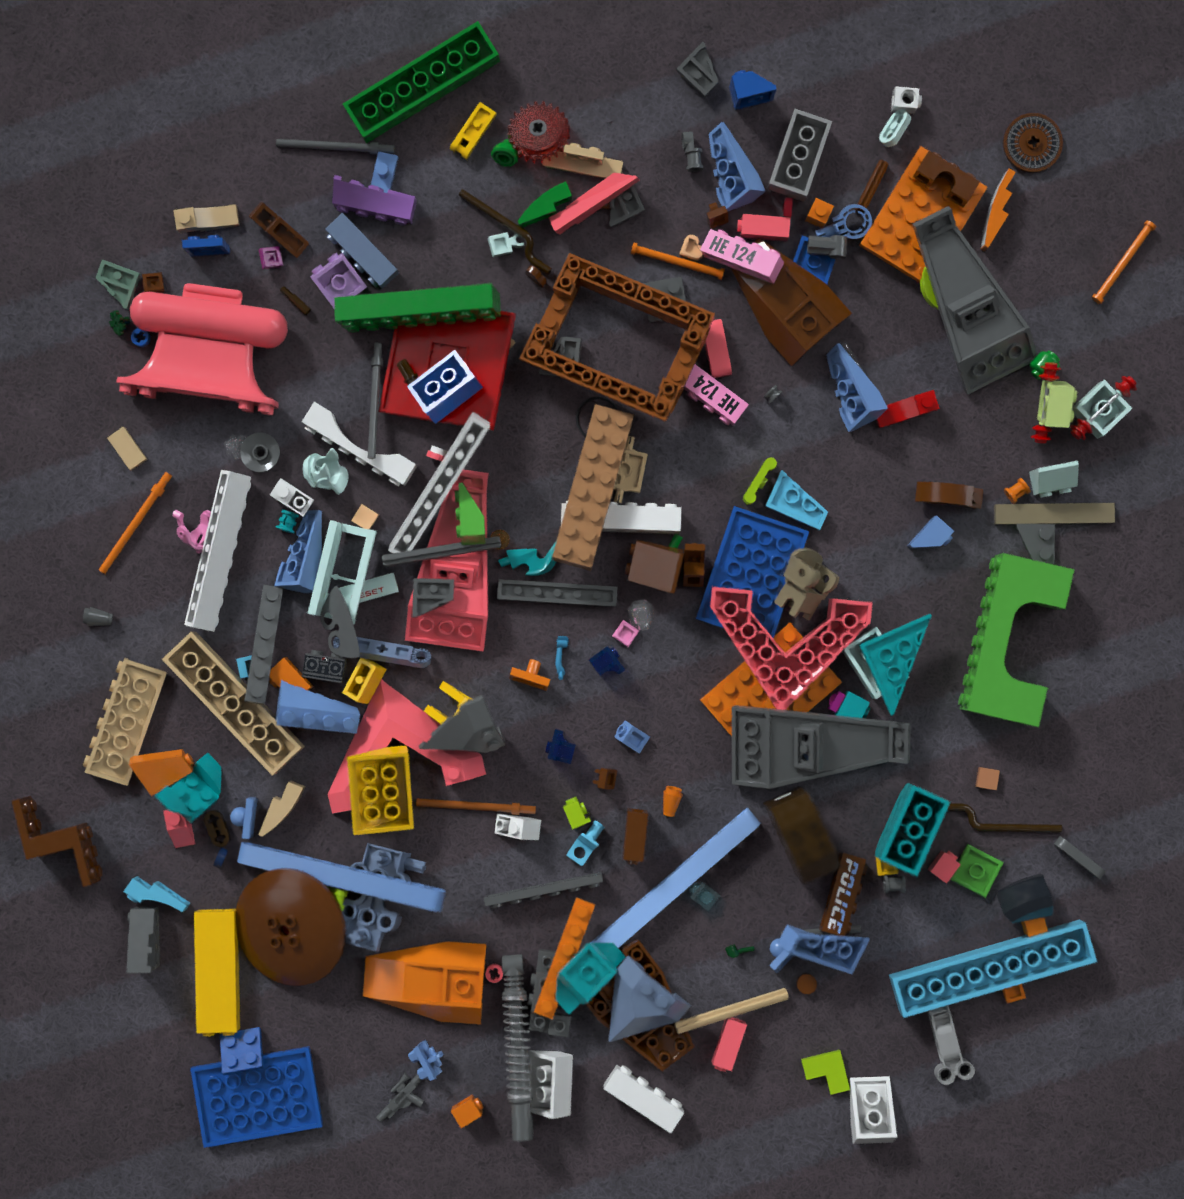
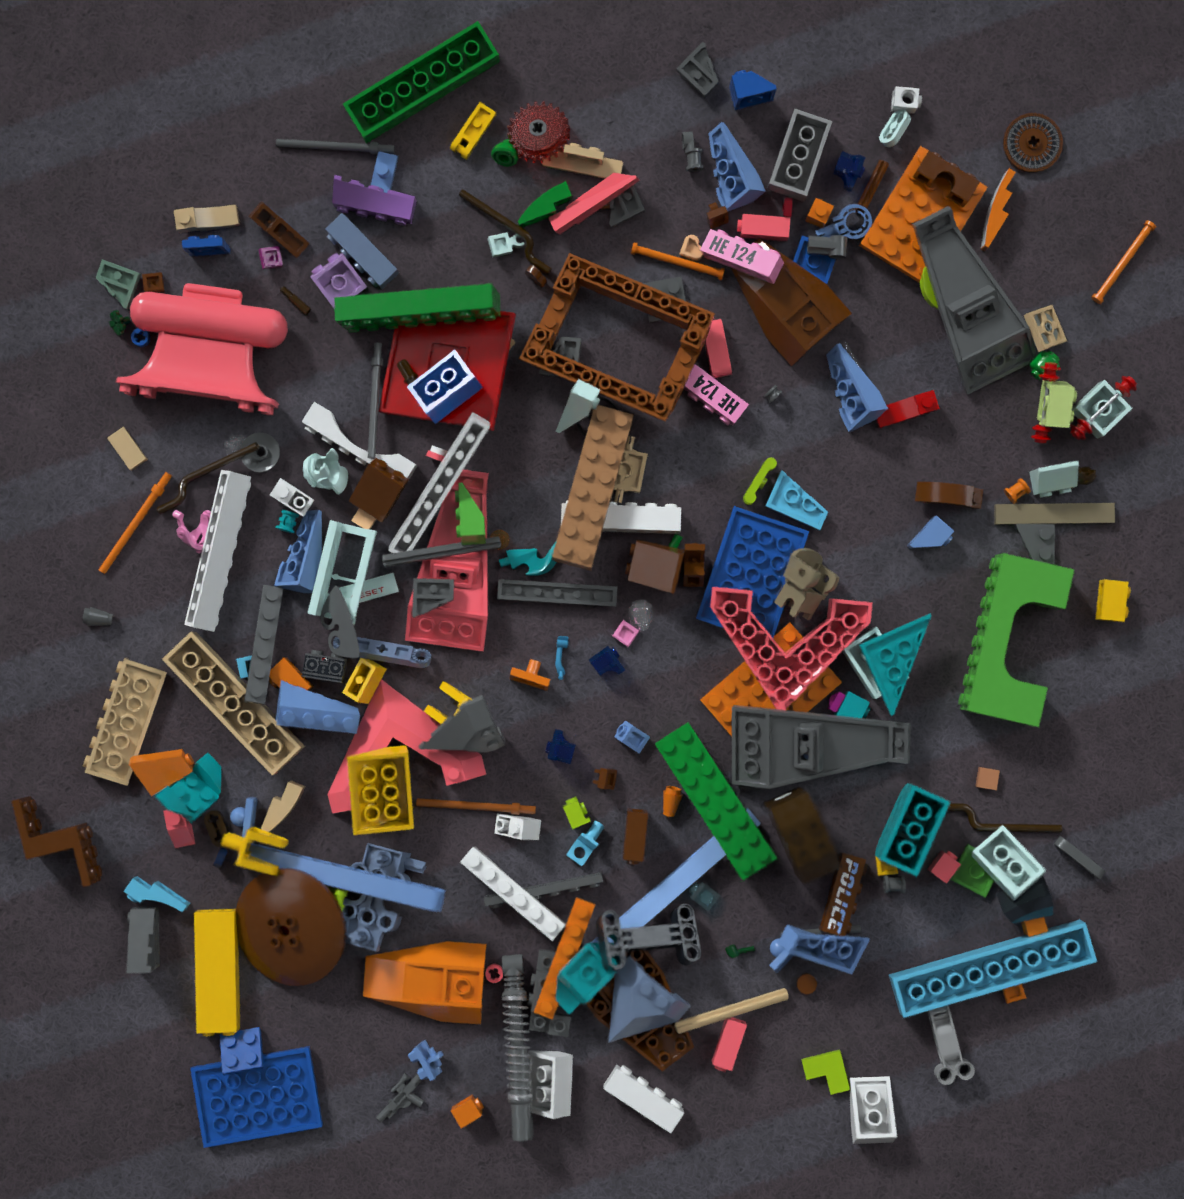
none -> dark brown piece [157,442,259,514]
none -> yellow piece [221,826,289,875]
none -> reddish brown brick [349,458,409,523]
none -> white arch [460,847,566,941]
none -> light aqua slope [556,379,600,433]
none -> black beam [596,904,701,973]
none -> green brick [655,722,777,881]
none -> clear blue brick [833,151,866,192]
none -> light aqua brick [972,825,1045,901]
none -> tan piece [1024,305,1067,352]
none -> dark brown plate [1078,466,1097,485]
none -> yellow brick [1095,579,1131,622]

